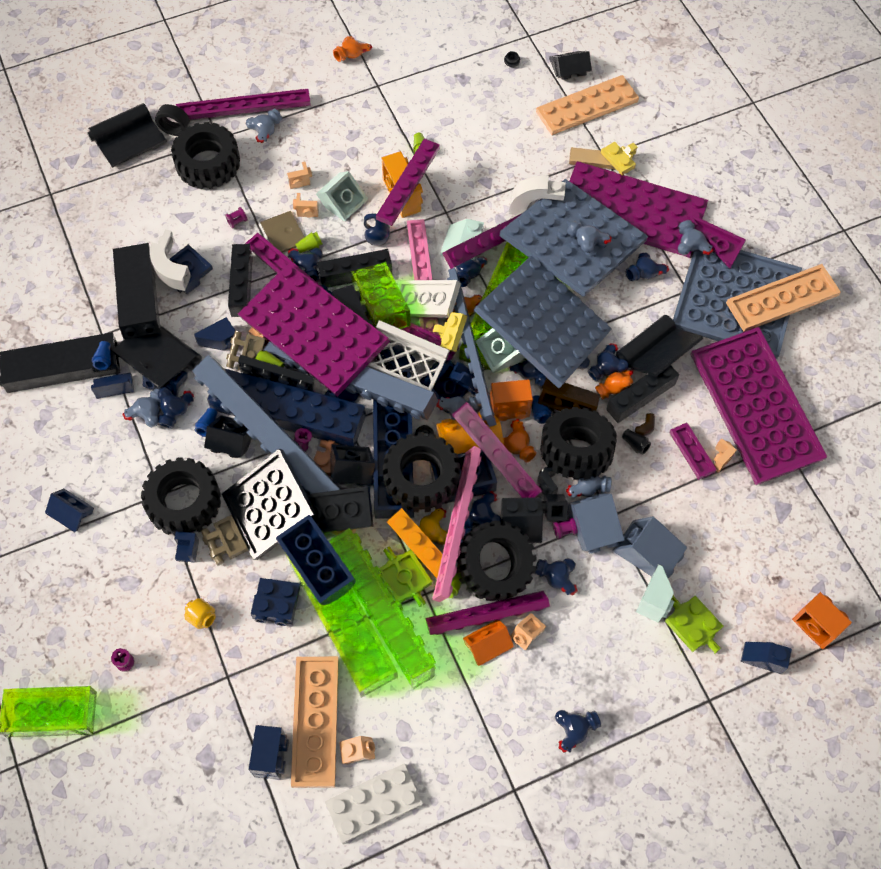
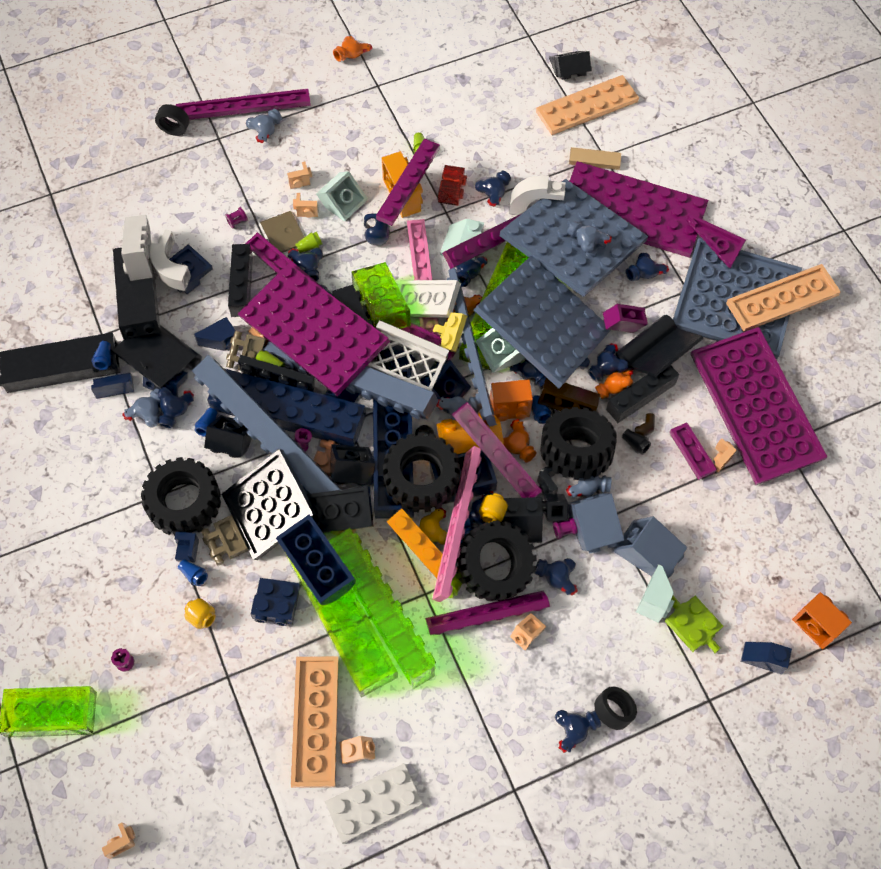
dark blue panel [45,488,94,532] -> none
black door [87,103,167,168] -> none
black tyre [171,122,240,189] -> none
dark blue piece [248,725,289,780] -> none
black brick [317,249,392,288] -> none
lime plate [377,546,432,607] -> none
dark blue bracket [449,362,490,396] -> none
orange panel [463,620,514,666] -> none
black plate [504,51,520,67] -> none
light yellow hinge [601,142,638,175] -> none
sand blue animal [678,220,713,255] -> none
none -> light nougat bracket [102,822,136,859]
none -> white wedge [121,214,153,281]
none -> blue cone [178,559,208,587]
none -> clear red piece [438,165,467,206]
none -> dark blue animal [475,170,511,207]
none -> yellow head [479,493,508,523]
none -> black tyre [594,686,637,730]
none -> magenta brick [603,304,648,333]

